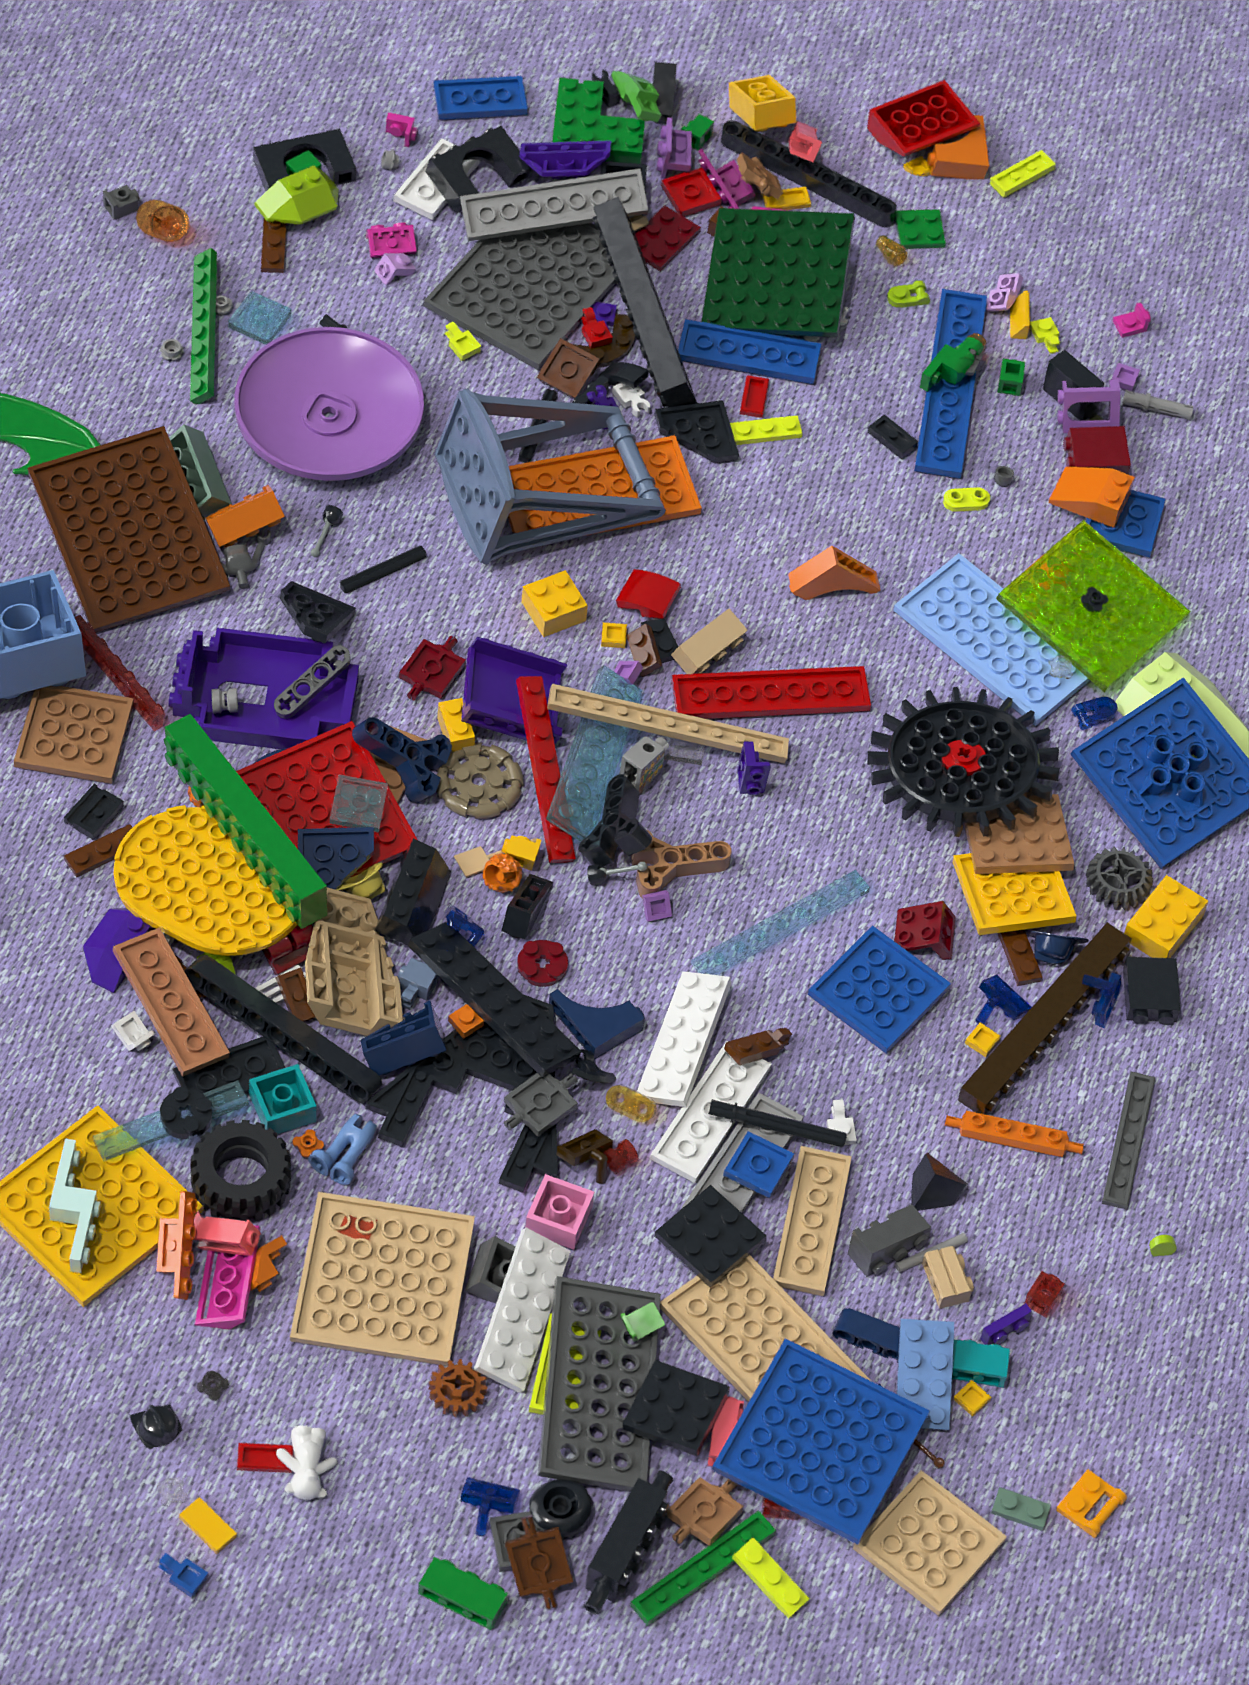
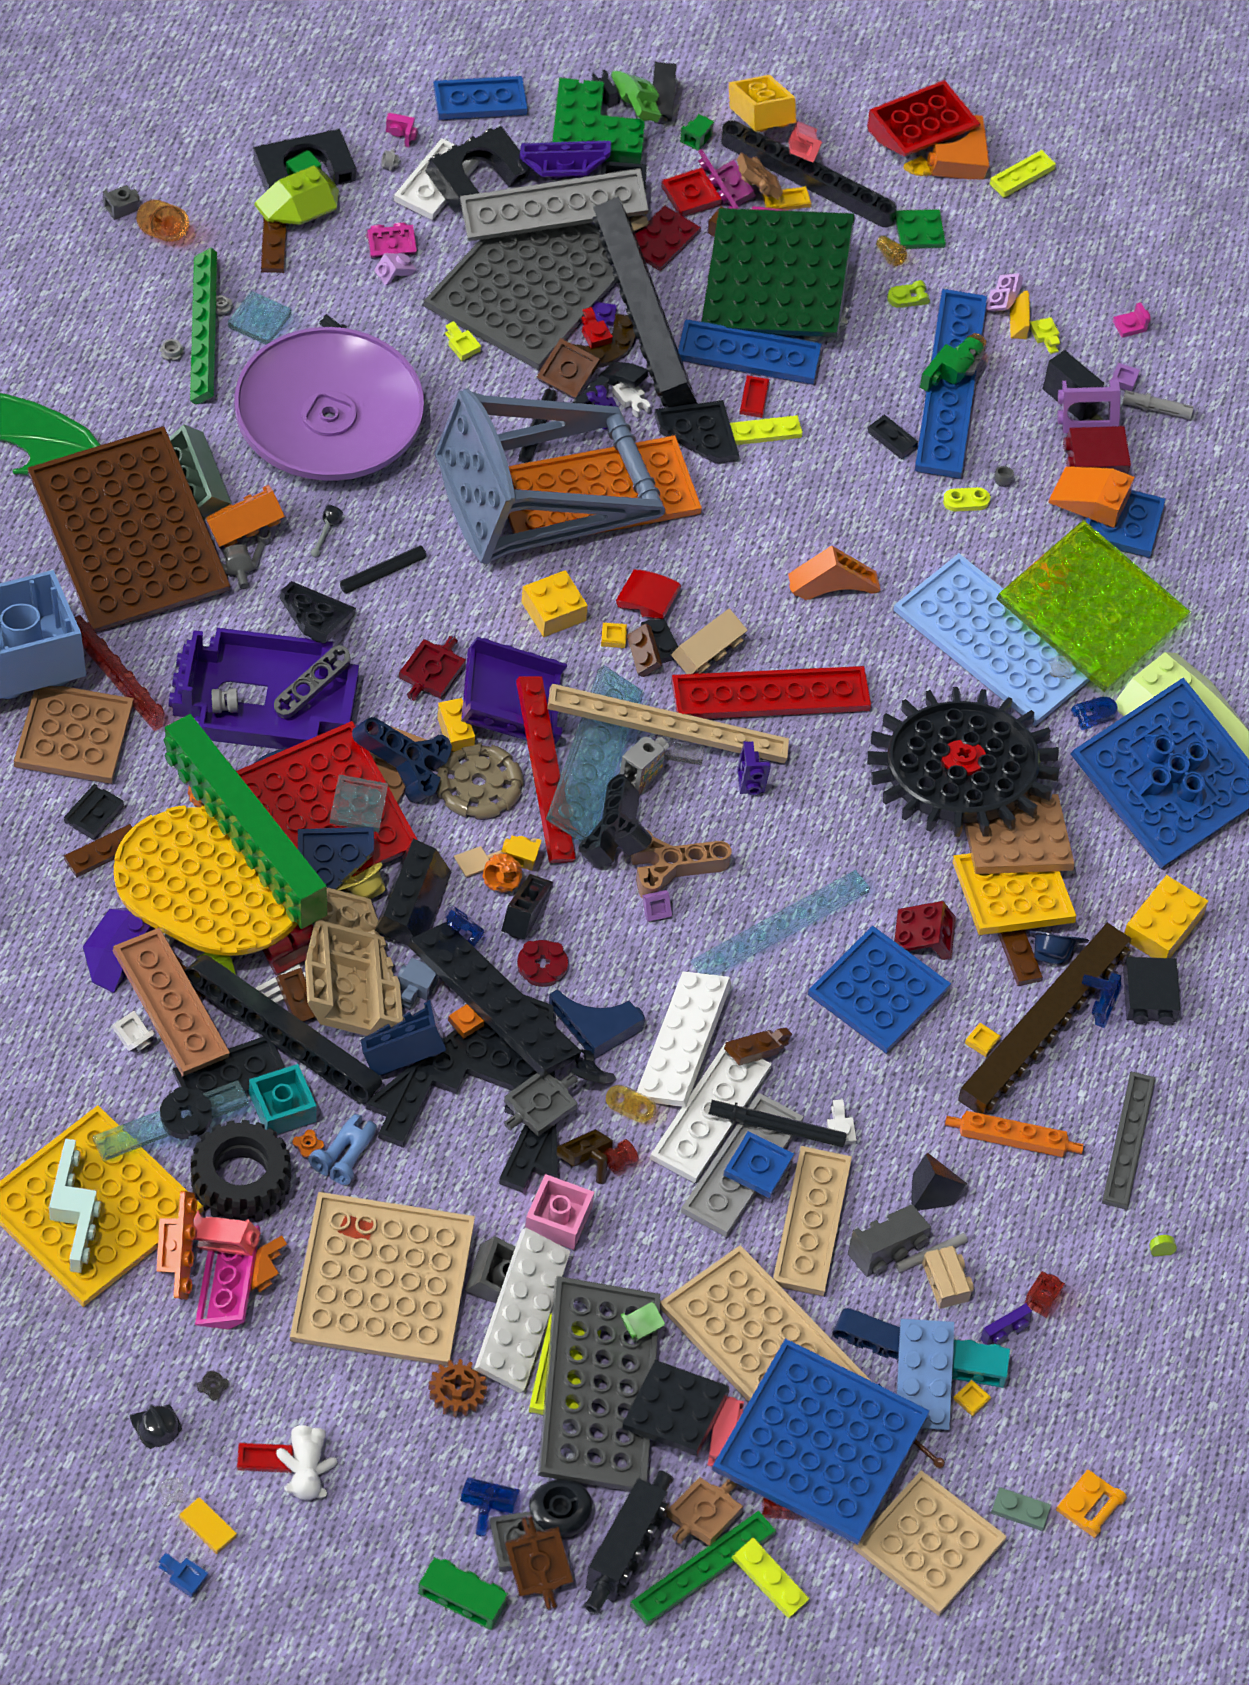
hinge [587,861,648,885] -> none
medium lavender plate [610,661,643,685] -> none
black plate [654,1185,767,1288] -> none
medium lavender bracket [657,117,692,179] -> none
clear blue plate [975,975,1032,1025] -> none
green brick [997,358,1025,396] -> none
black plate [1081,587,1108,612] -> none
dark grey gear [1086,846,1153,910] -> none

